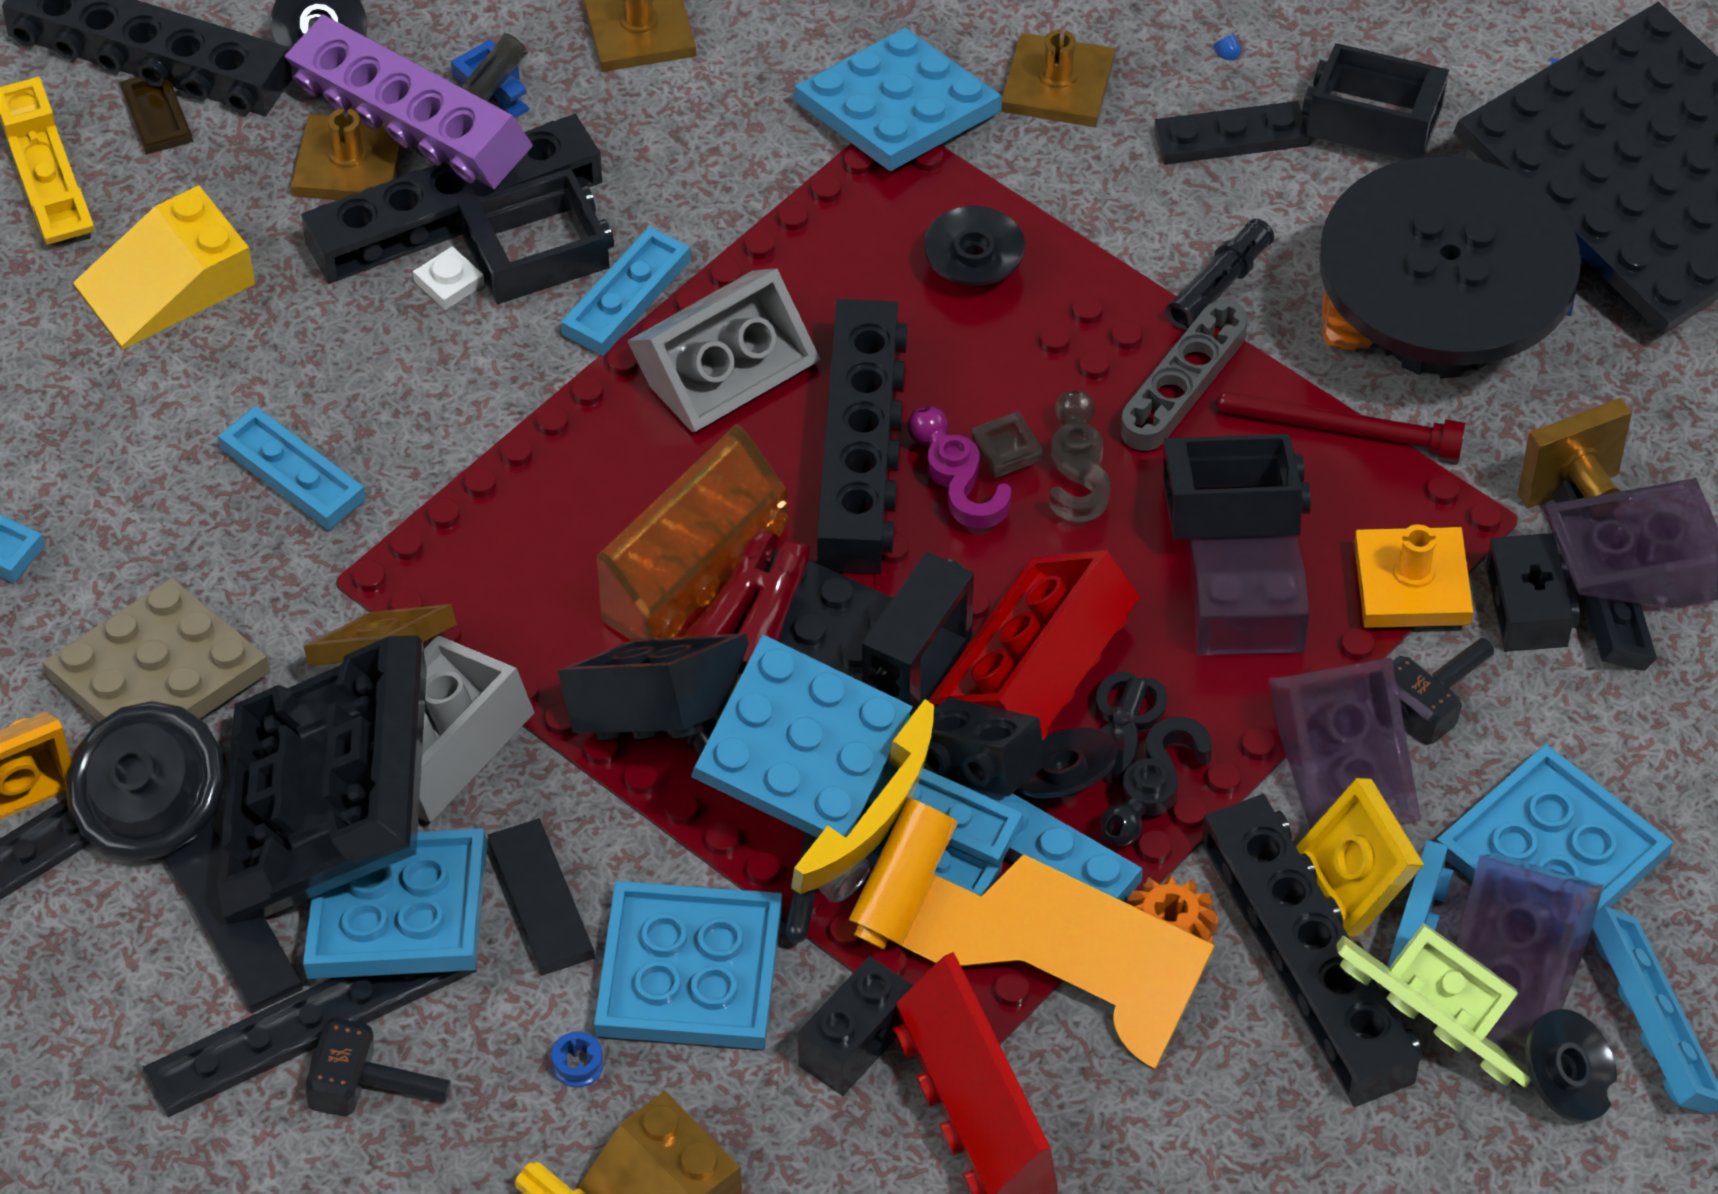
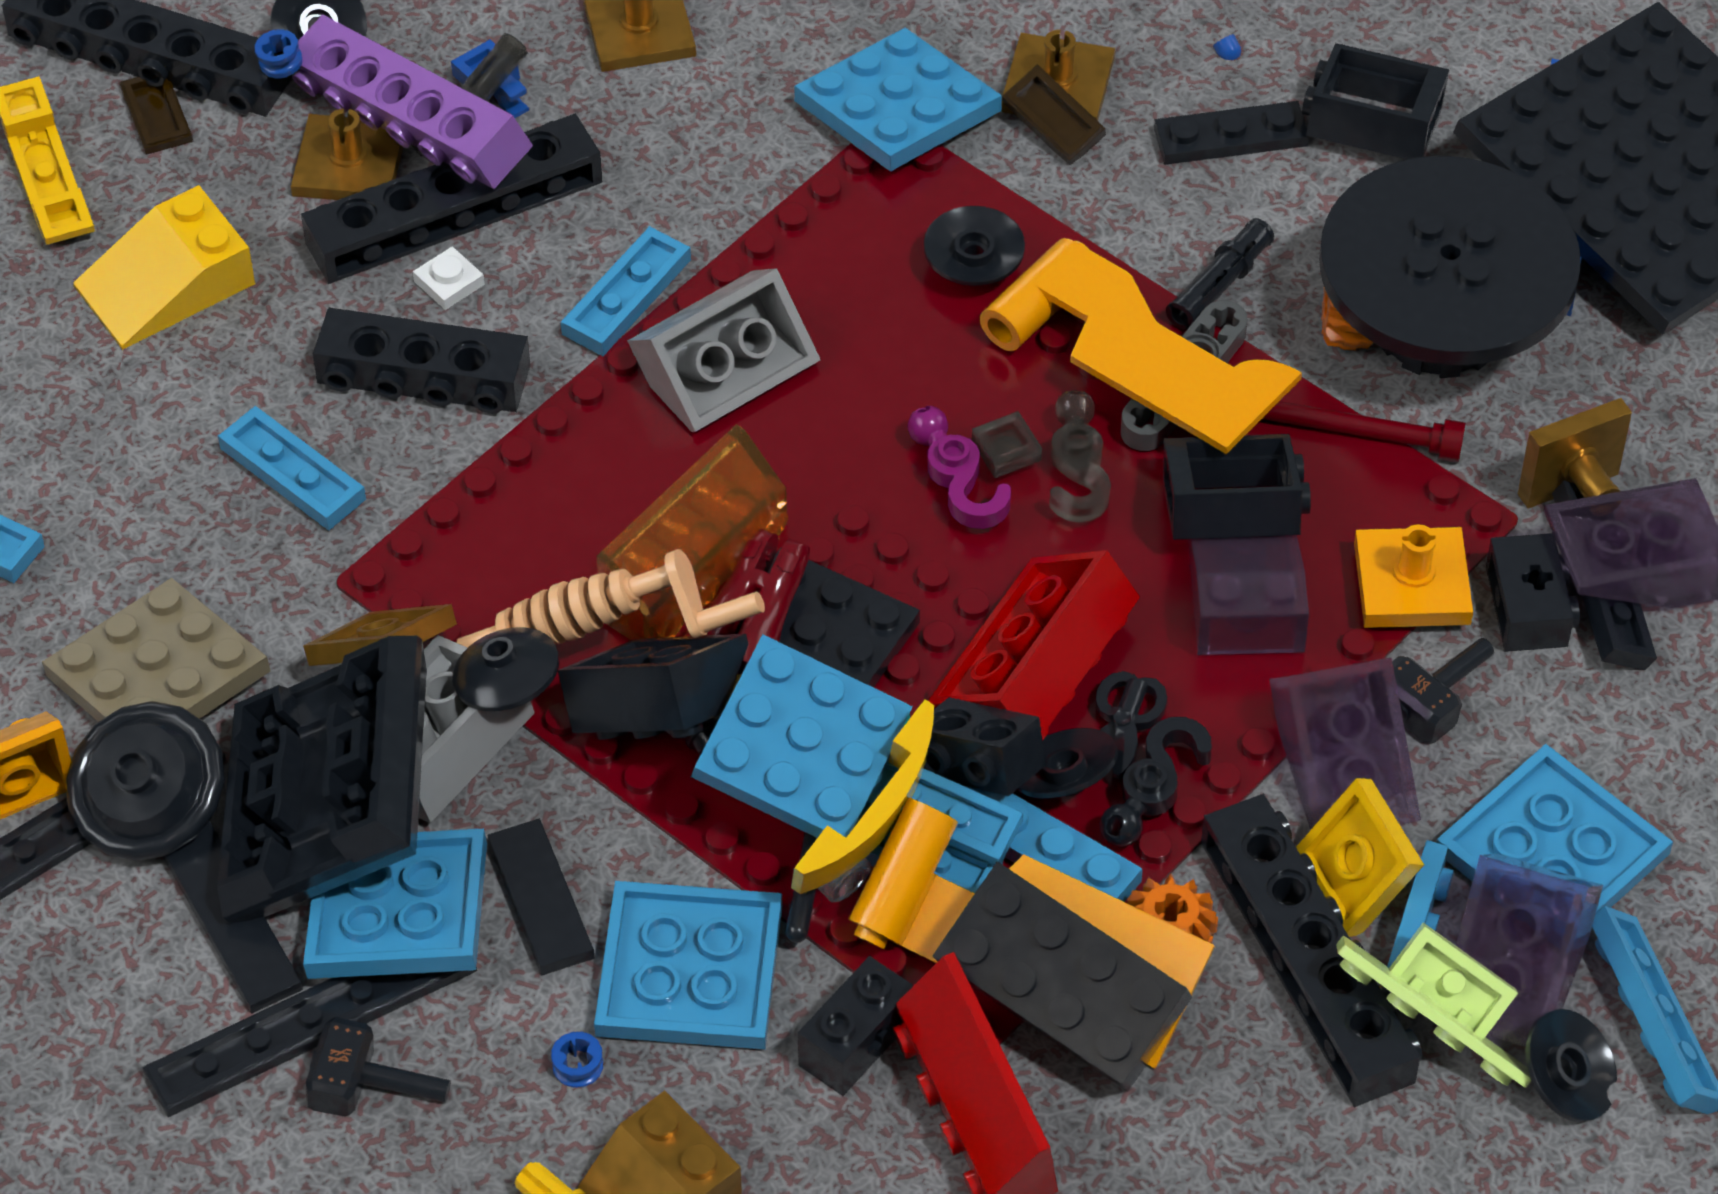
black window [458,168,614,305] -> none
black brick [817,299,908,574] -> none
black window [862,551,974,717] -> none
none -> blue bush [255,29,303,78]
none -> black brick [313,307,531,414]
none -> black dish [452,627,560,712]
none -> light nougat piece [457,549,765,648]
none -> black brick [932,861,1192,1092]
none -> light orange door [980,238,1302,454]
none -> dark brown tile [1002,64,1106,165]

